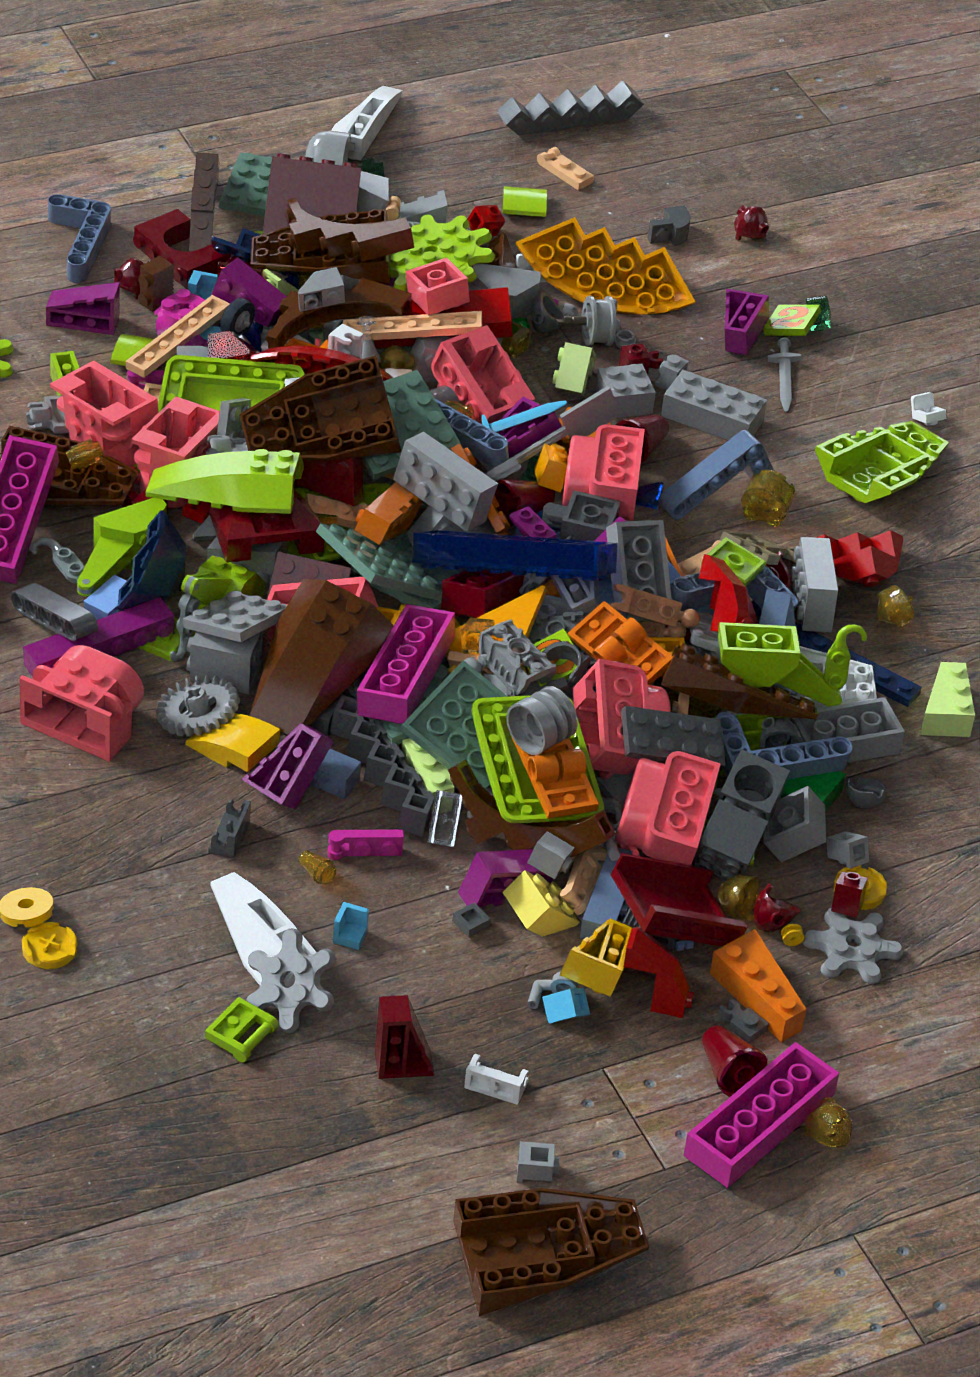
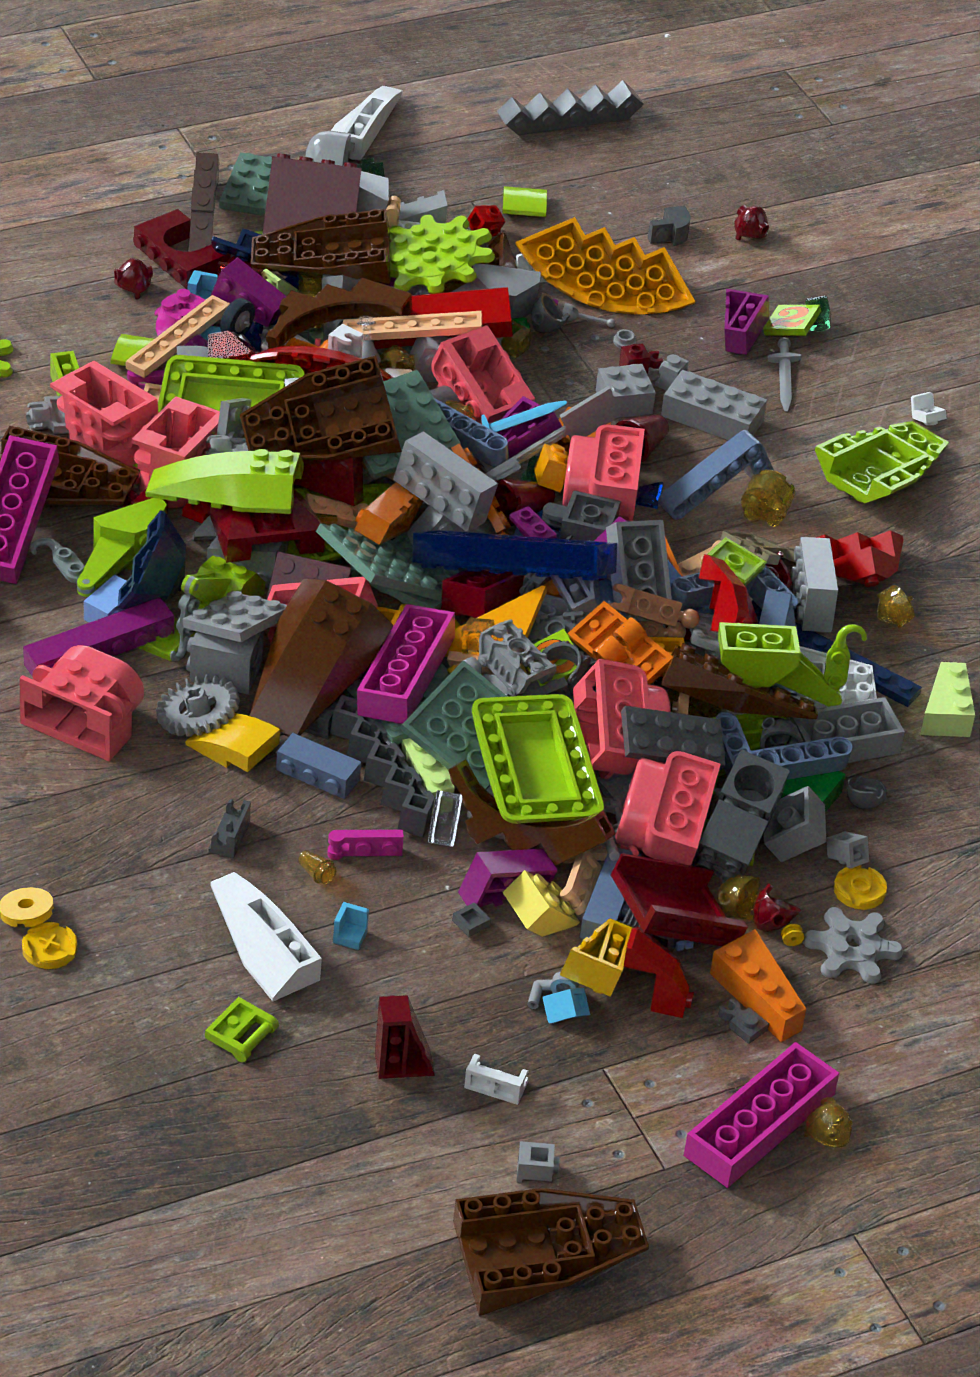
dark grey beam [11,583,98,641] -> none
magenta wedge [46,282,120,335] -> none
sand blue beam [48,194,111,283] -> none
clear yellow brick [66,438,104,470] -> none
reddish brown brick [138,256,174,312] -> none
magenta wedge [241,723,334,809] -> none
light grey plate [246,928,336,1033] -> none
reddish brown arch [285,198,415,262] -> none
light grey slope [298,267,345,312] -> none
coral brick [406,258,470,316] -> none
light grey wheel [507,686,578,755] -> none
orange plate [512,738,599,819] -> none
light grey brick [527,831,575,879] -> none
light nougat plate [537,147,594,190] -> none
yellowish green brick [552,342,596,396] -> none
light grey wheel [556,296,620,346] -> none
dark red cone [702,1025,768,1097] -> none
dark red brick [831,872,868,918] -> none

